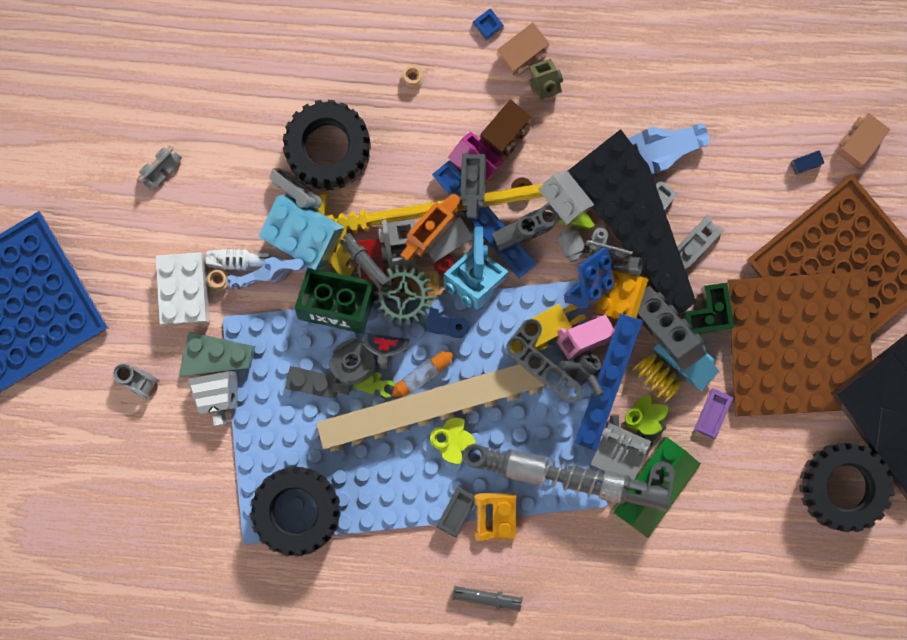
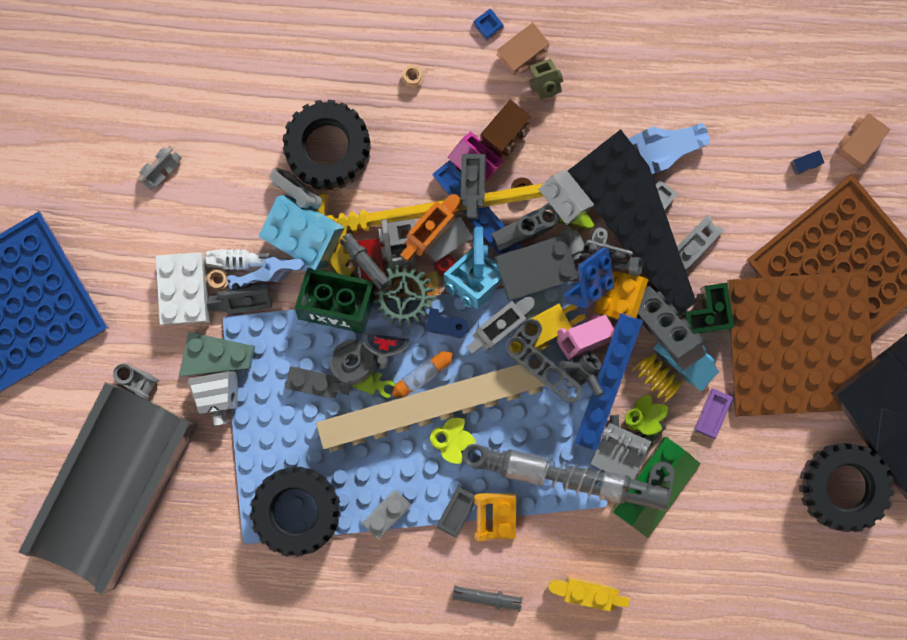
none -> dark grey piece [18,382,198,595]
none -> dark grey hinge [207,284,272,314]
none -> light grey brick [362,489,412,539]
none -> light grey hinge [466,296,535,354]
none -> dark grey slope [494,234,579,300]
none -> yellow hinge [548,576,630,611]

